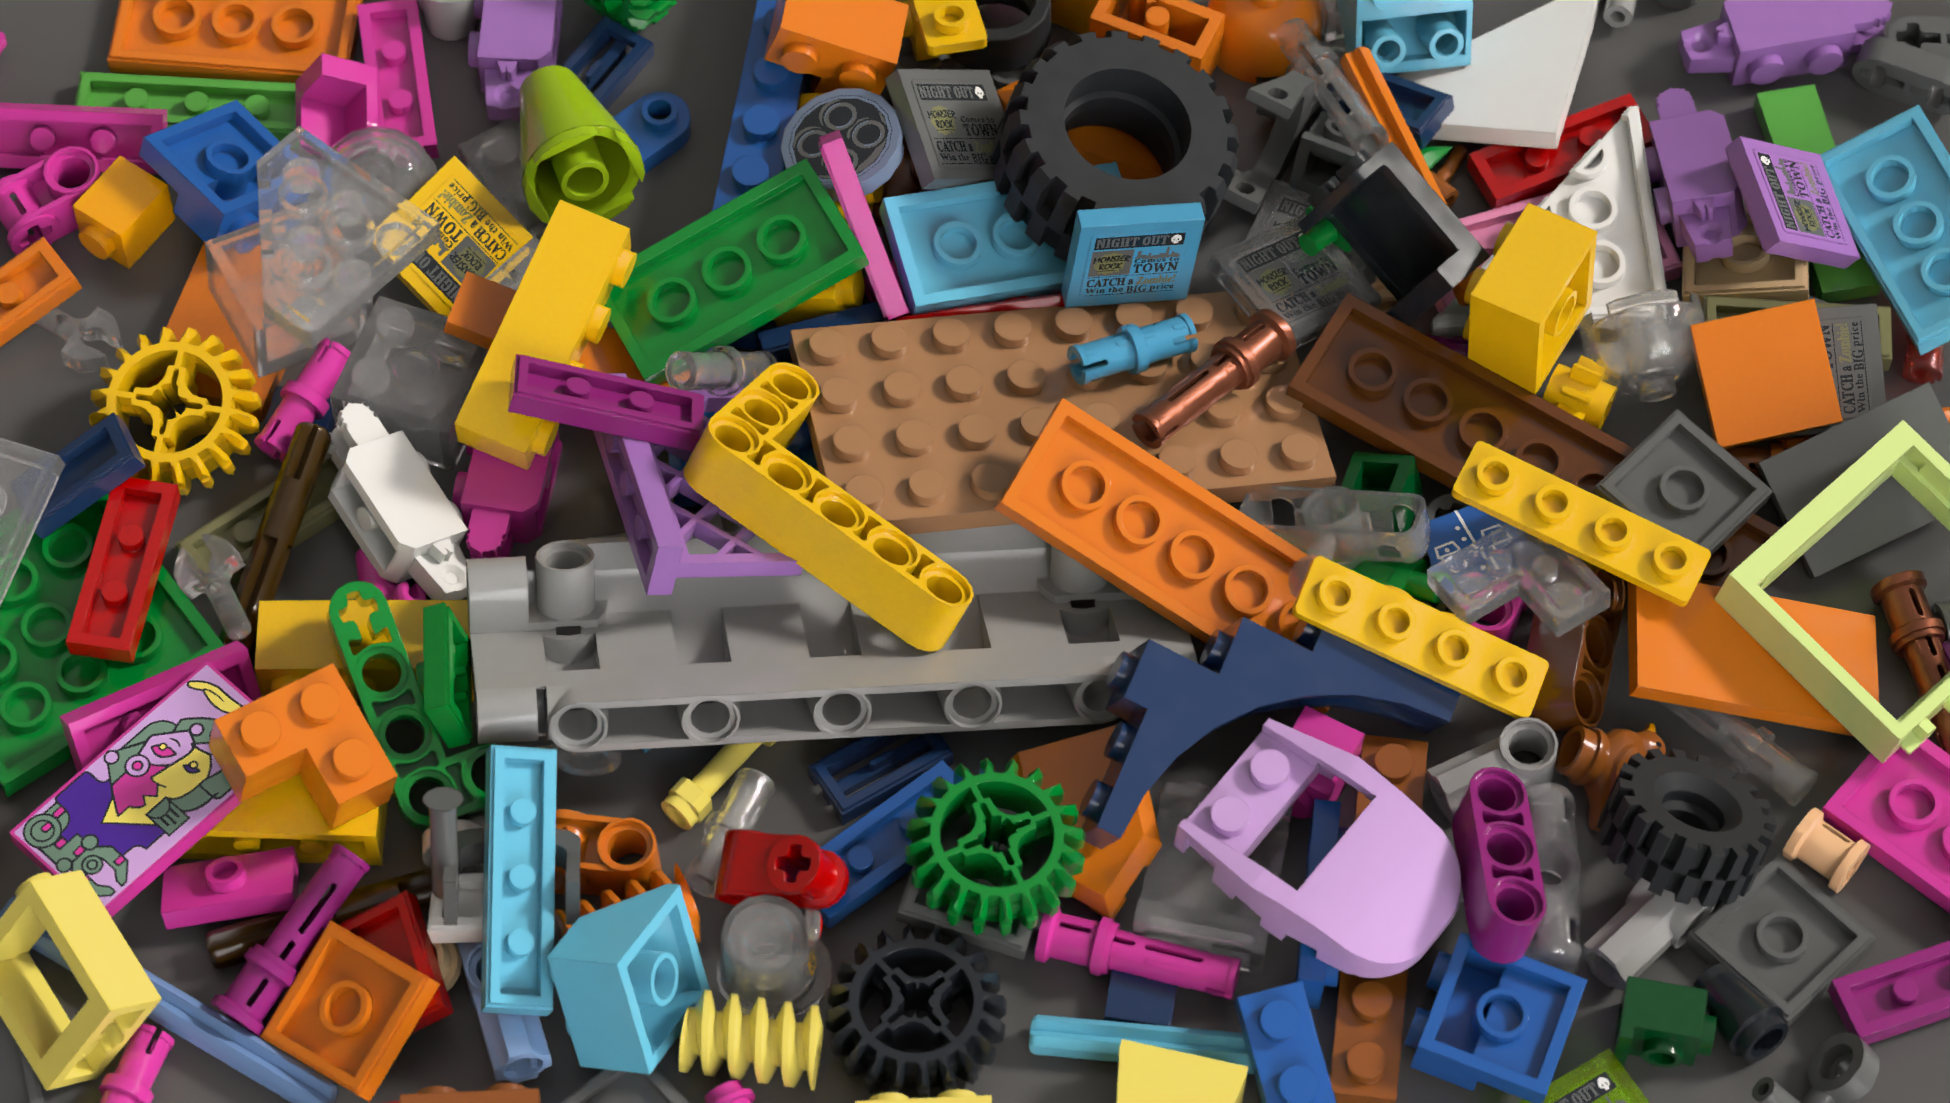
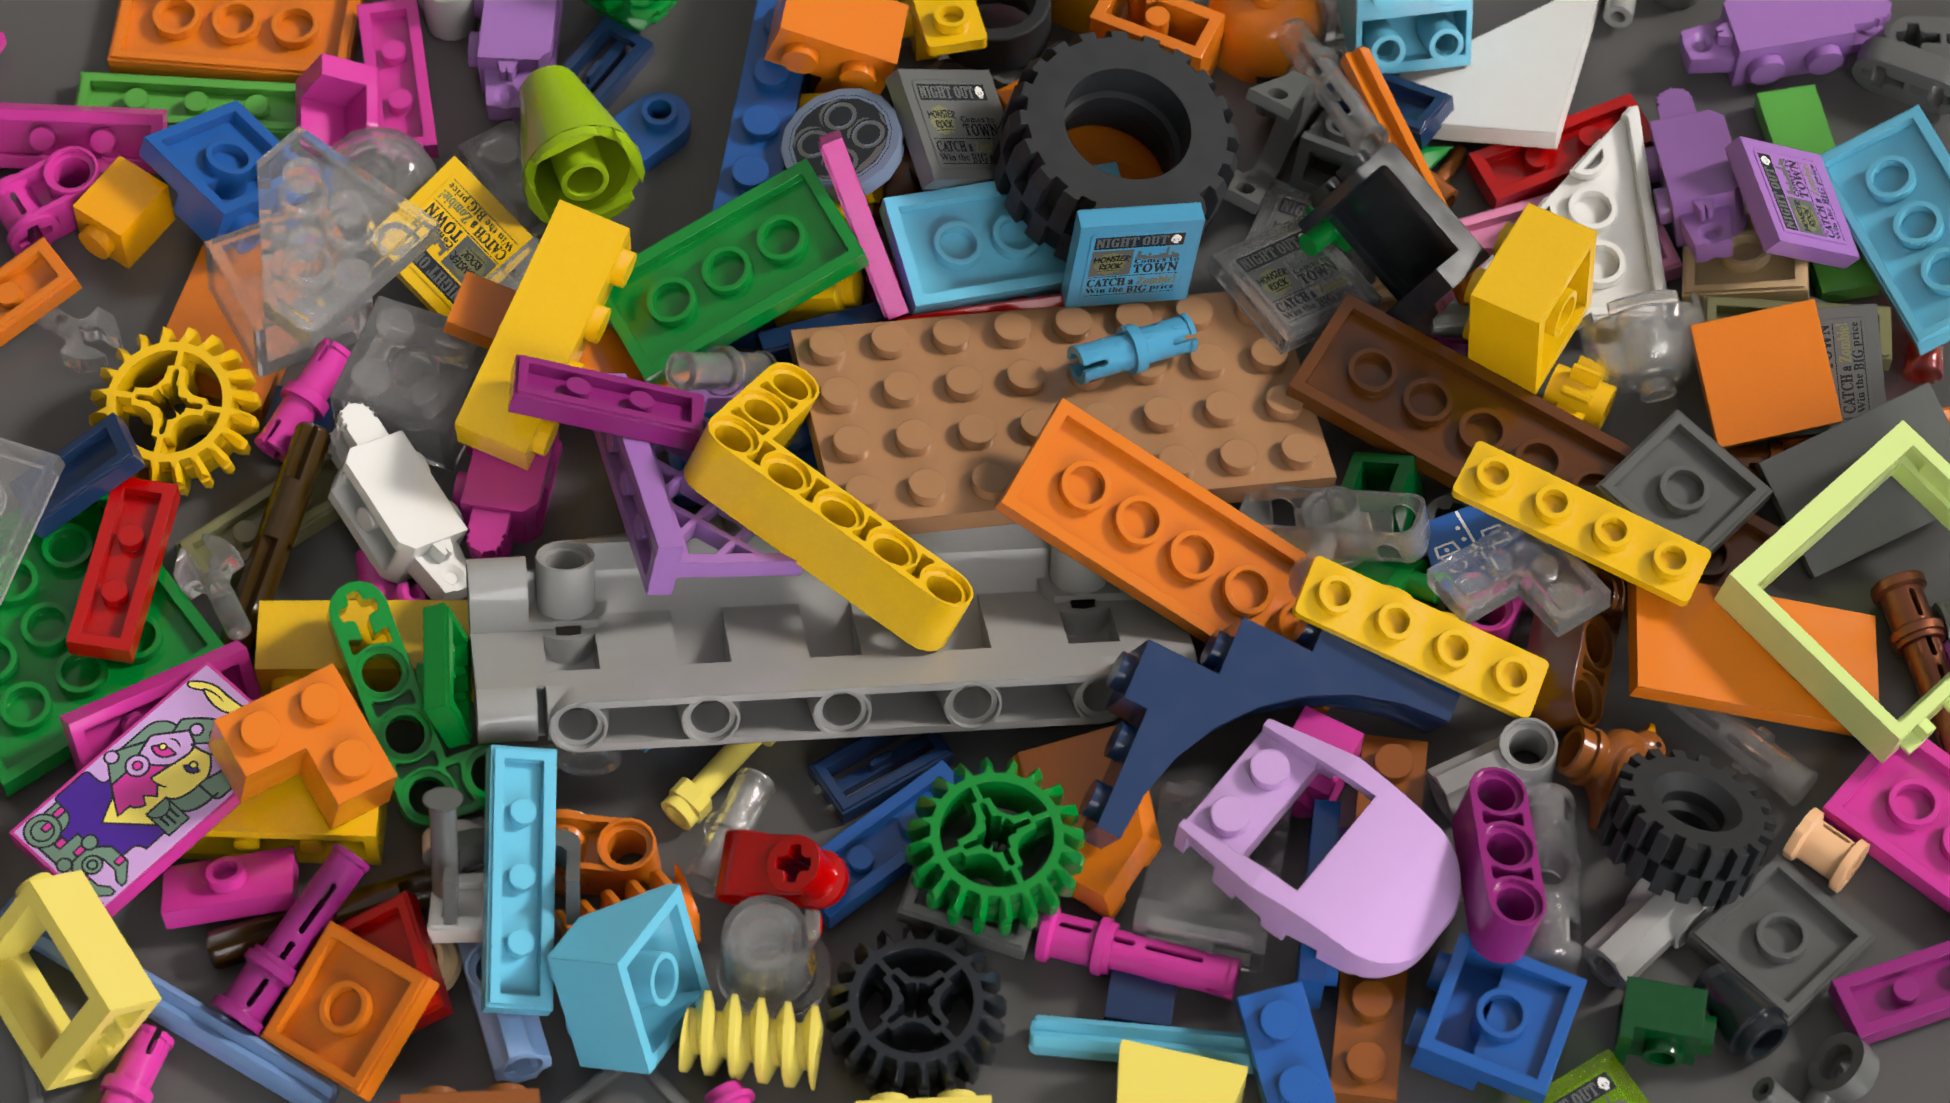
copper pin [1132,309,1297,449] -> none

